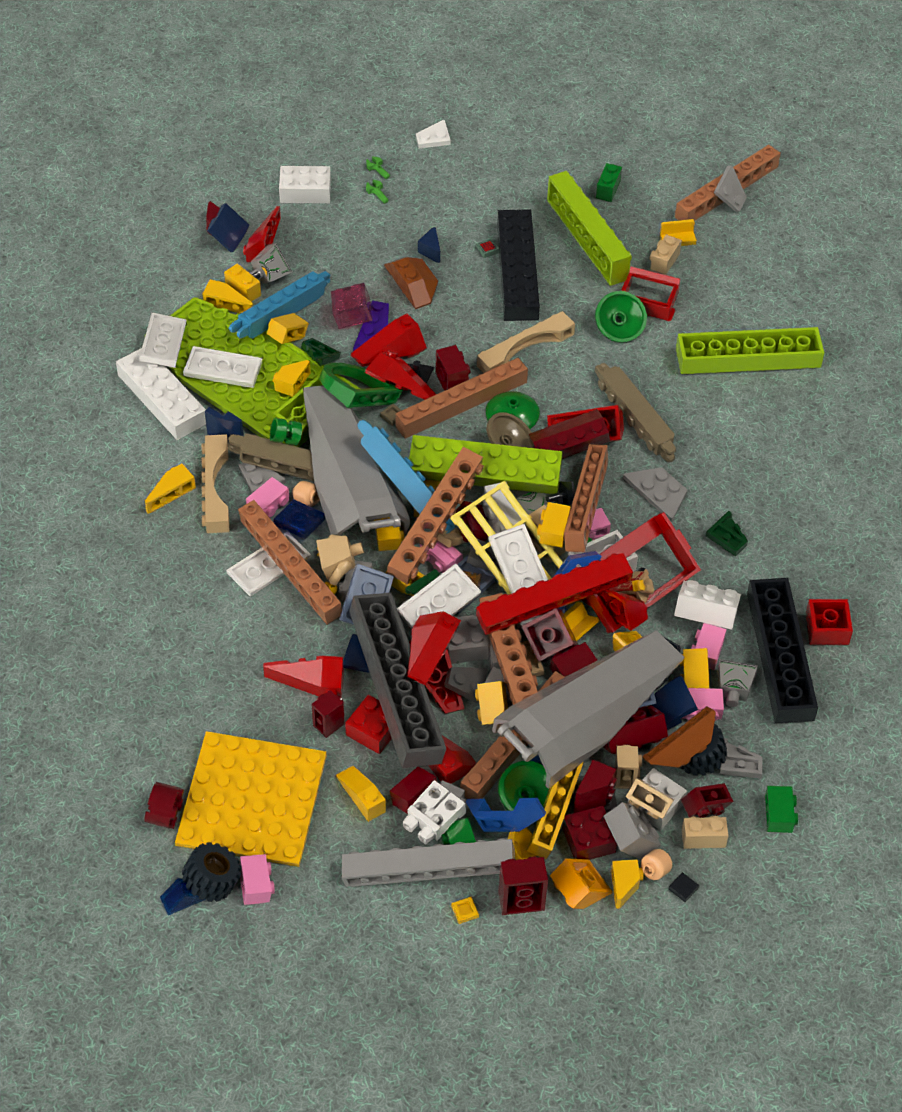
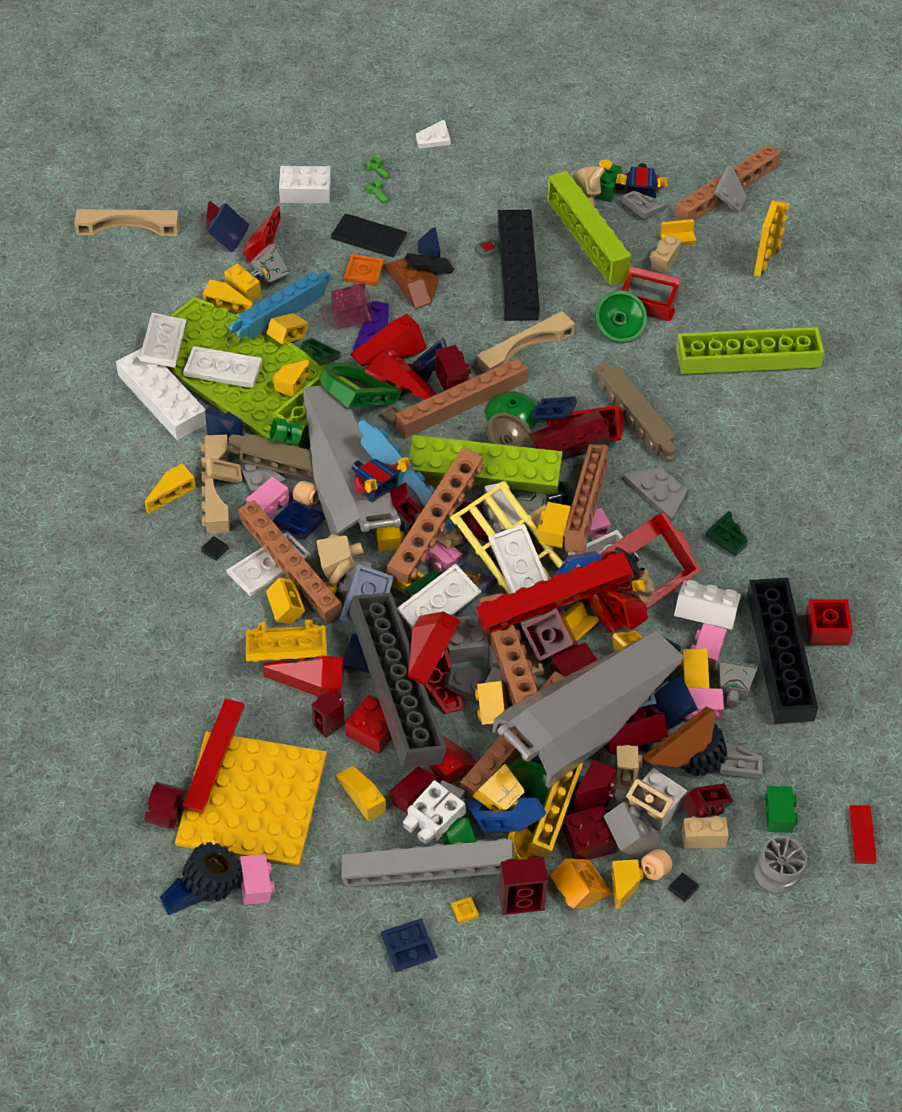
none -> tan arch [74,209,179,236]
none -> red tile [182,698,245,814]
none -> black tile [201,536,229,561]
none -> tan tile [206,458,242,484]
none -> yellow plate [246,620,327,662]
none -> yellow brick [266,577,305,625]
none -> black tile [331,213,407,257]
none -> orange tile [343,254,384,286]
none -> torso [352,457,411,502]
none -> dark blue slope [380,918,437,972]
none -> dark red slope [390,482,424,526]
none -> black tile [404,253,454,274]
none -> dark blue slope [417,337,447,372]
none -> yellow torso [473,764,525,811]
none -> dark blue slope [531,396,577,421]
none -> tan torso [570,159,612,206]
none -> black dish [614,547,641,578]
none -> torso [616,163,668,198]
none -> light grey wing [621,191,667,219]
none -> yellow plate [754,200,790,277]
none -> light grey wheel [754,836,807,893]
none -> red tile [849,805,877,864]

